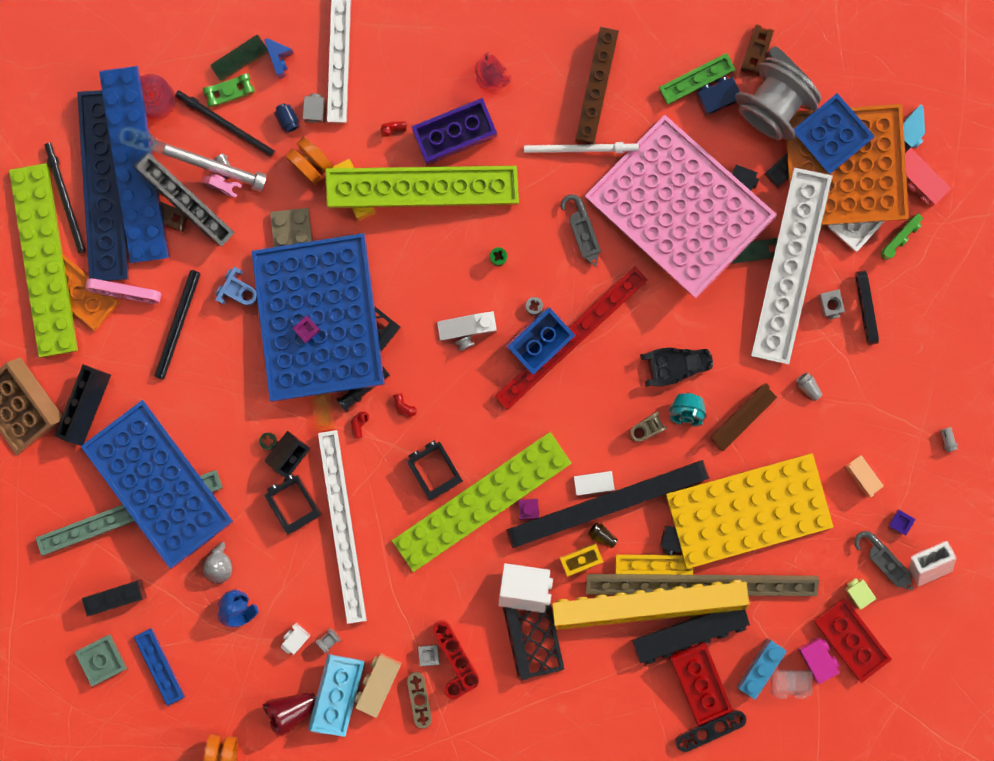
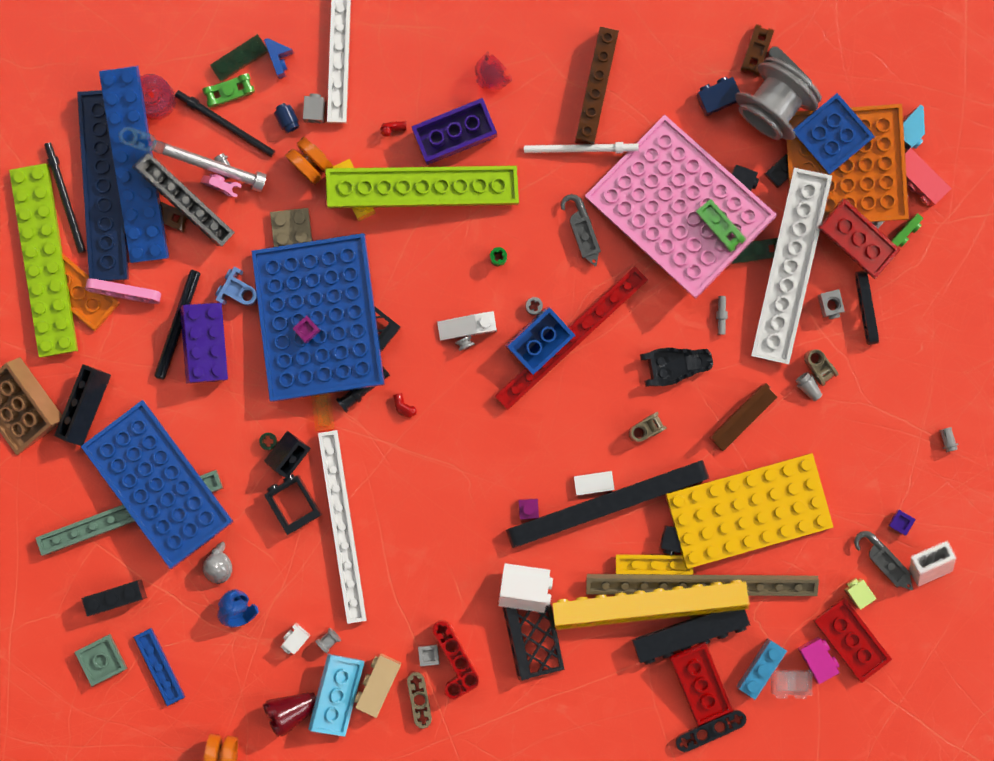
red arm [351,411,369,439] -> none
lime plate [392,432,572,572] -> none
black window [407,440,463,501] -> none
yellow brick [560,543,603,576] -> none
dark brown cone [588,522,618,548] -> none
bright green plate [659,53,736,105] -> none
teal cone [669,393,707,427] -> none
light nougat panel [845,455,884,498] -> none
none -> dark purple brick [180,303,228,384]
none -> bright green plate [696,199,746,252]
none -> light grey bar [716,296,728,335]
none -> dark tan piece [804,350,839,386]
none -> red tile [818,198,901,279]

